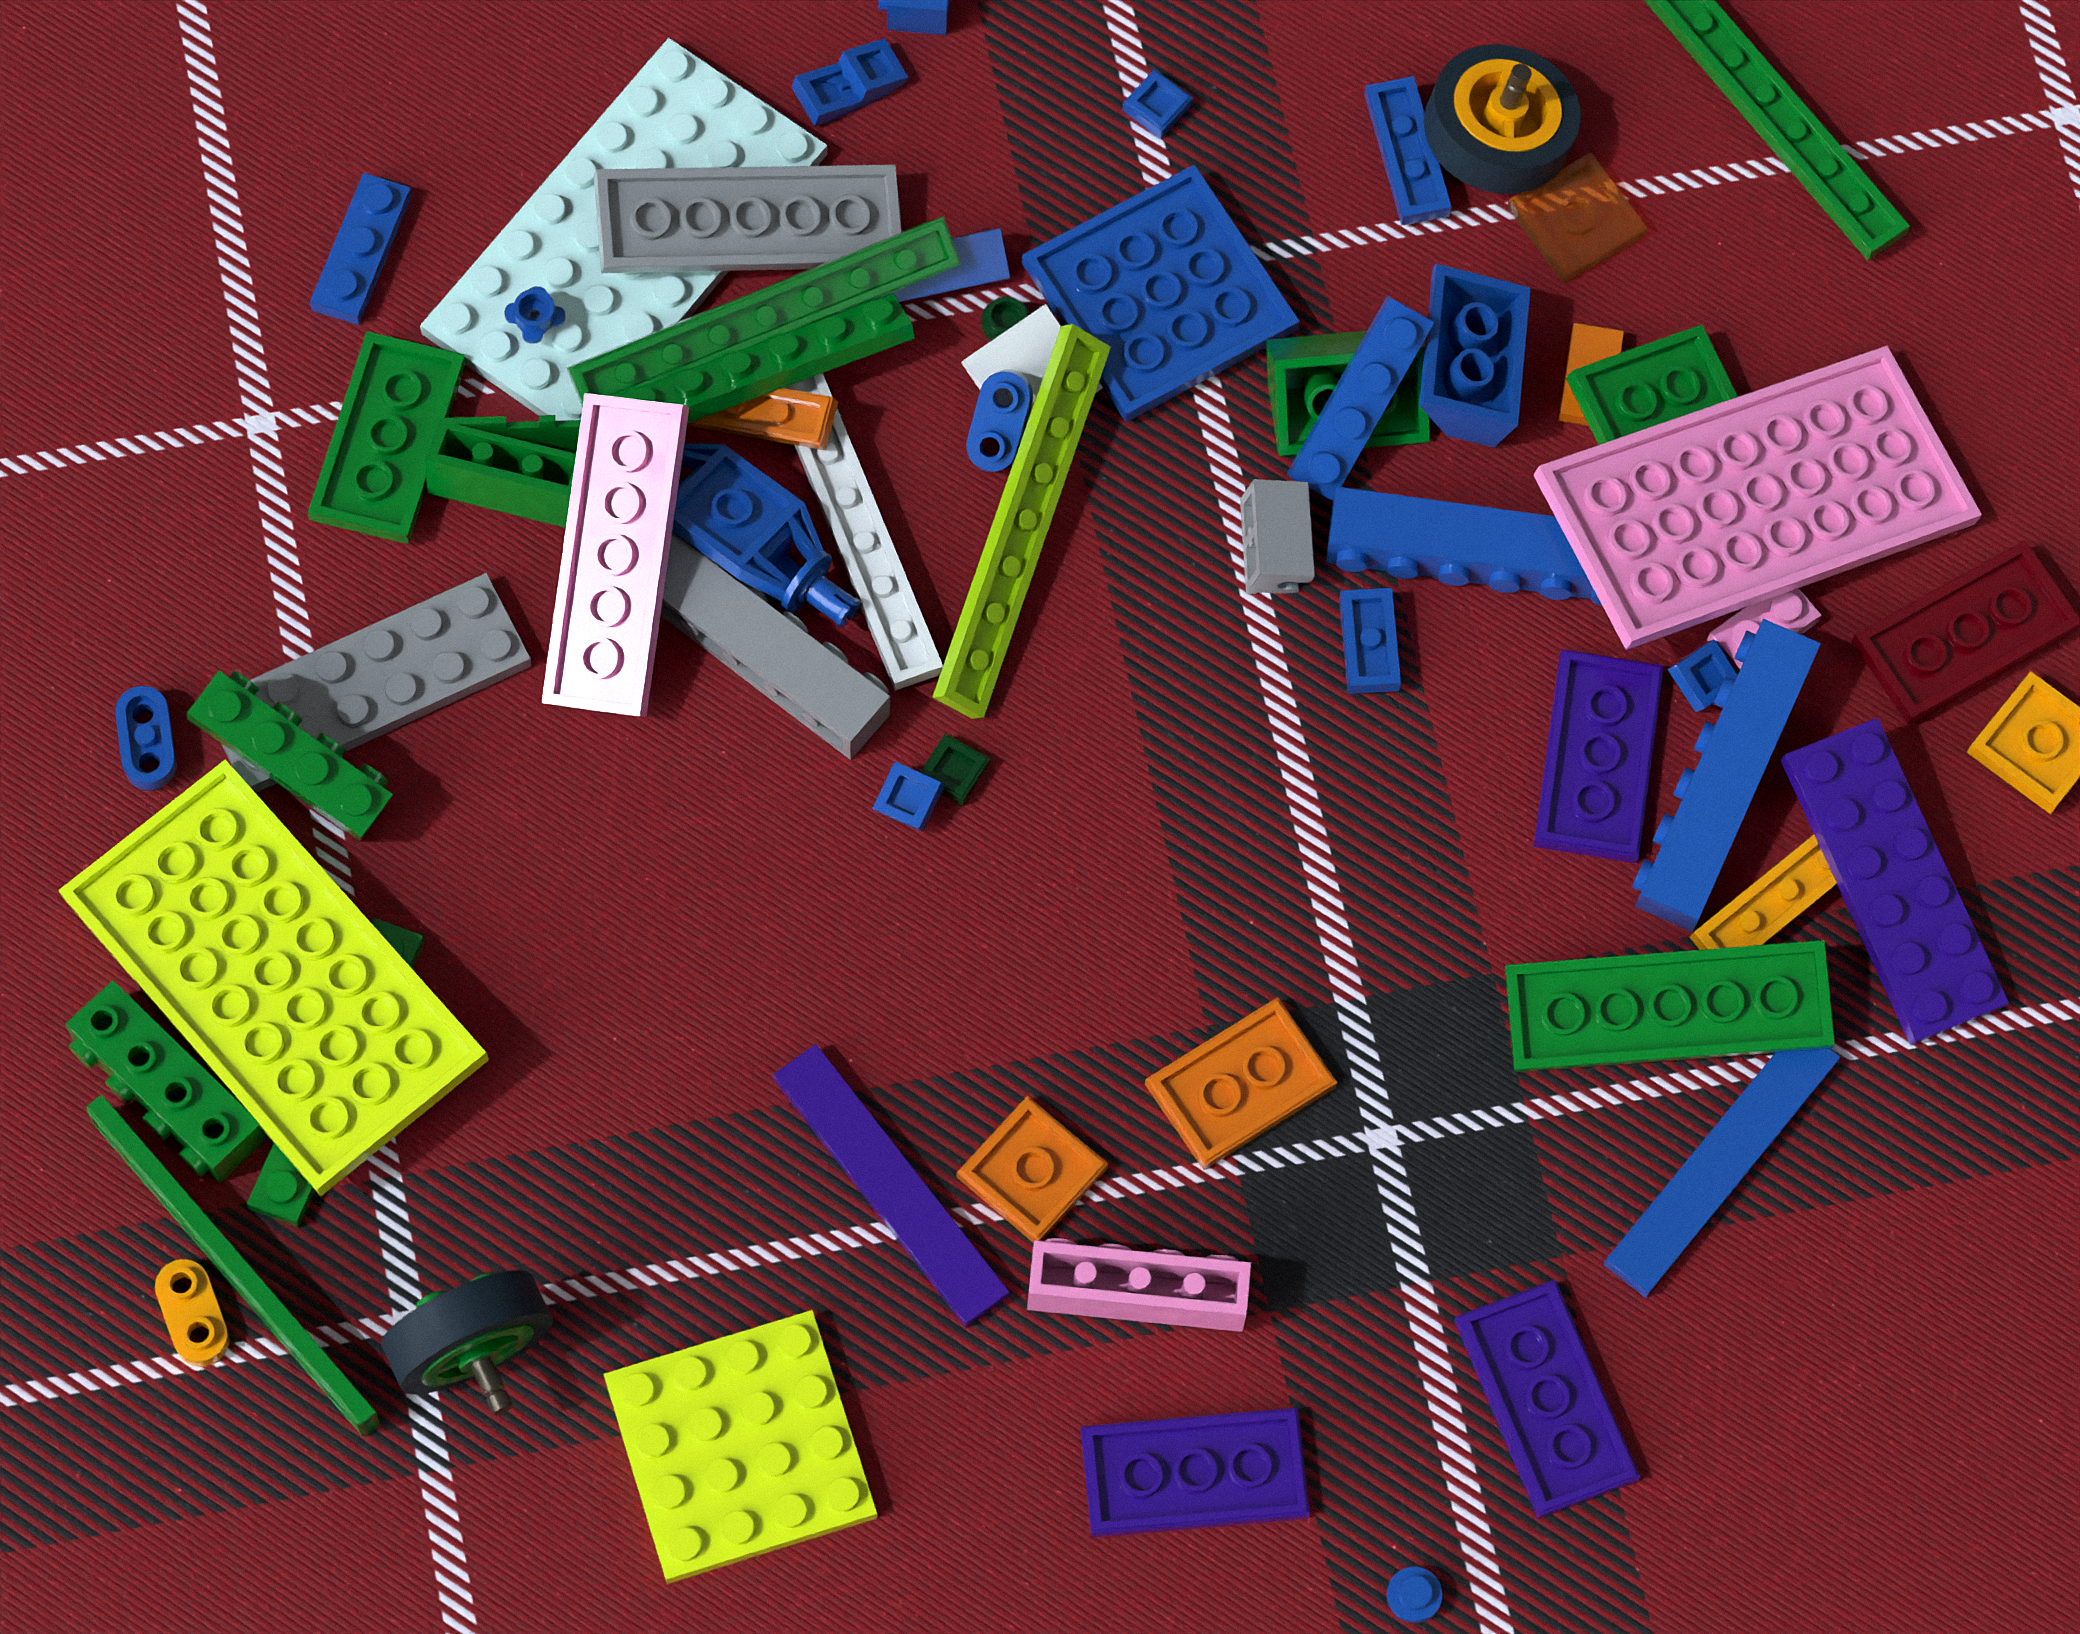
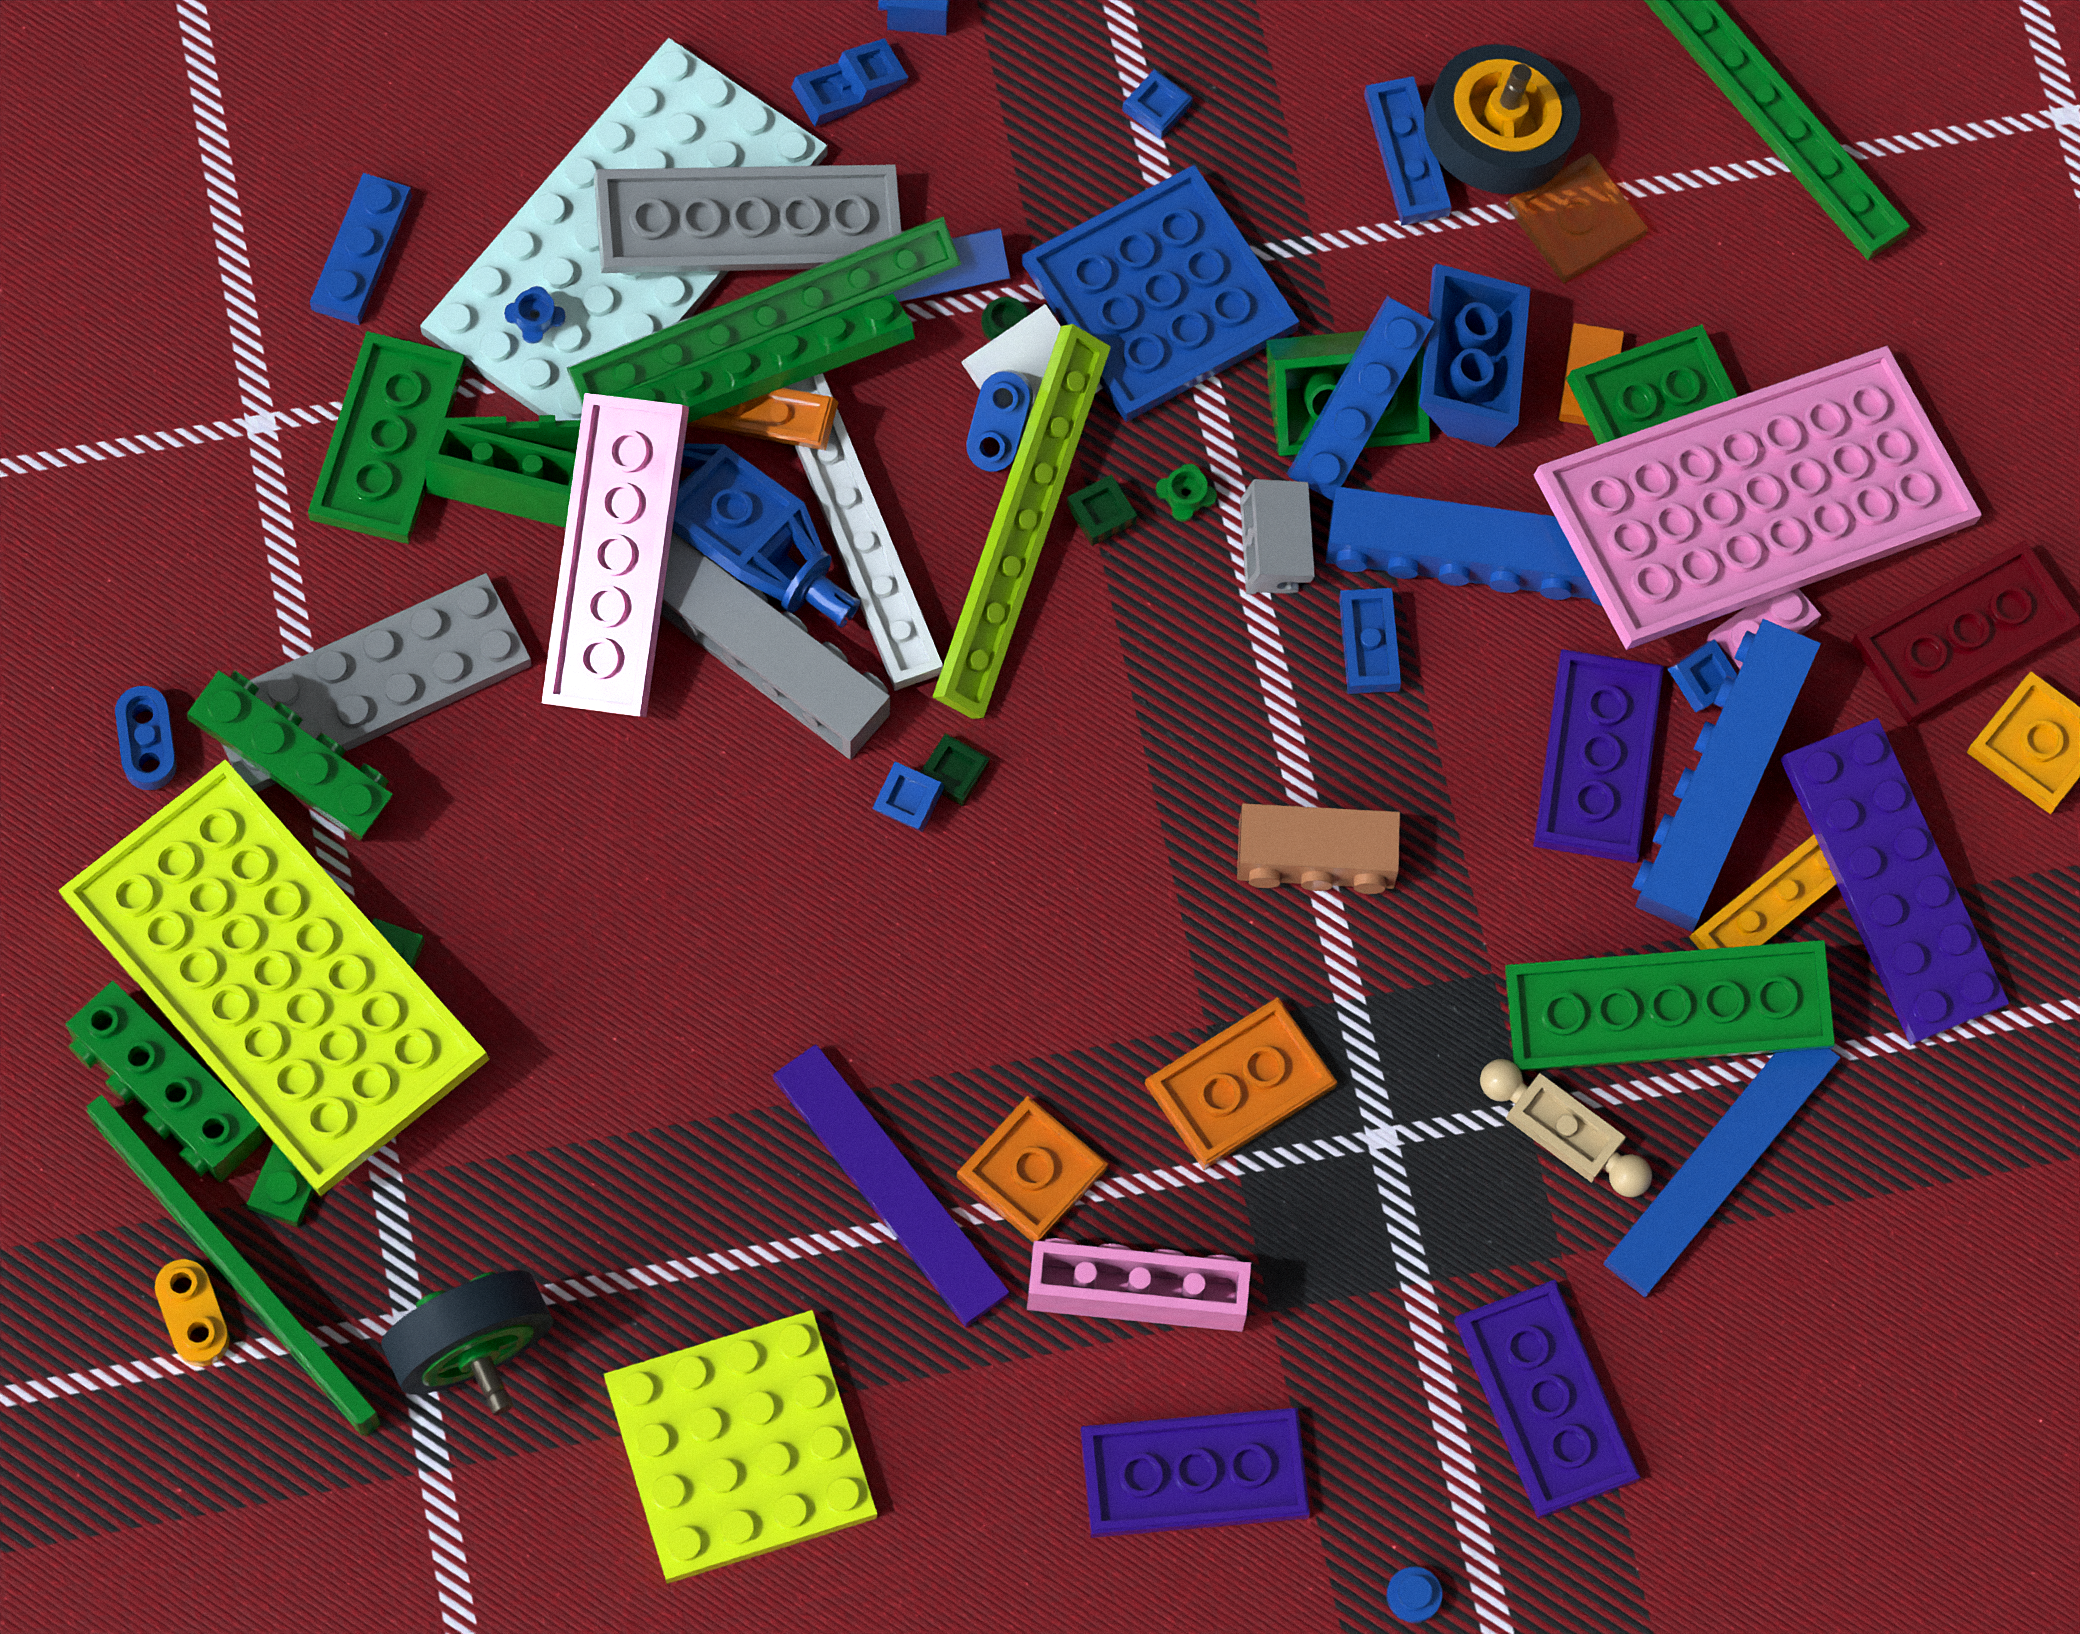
none -> dark green plate [1067,474,1137,546]
none -> green plate [1156,464,1217,521]
none -> nougat brick [1237,803,1400,894]
none -> tan plate [1480,1059,1652,1197]

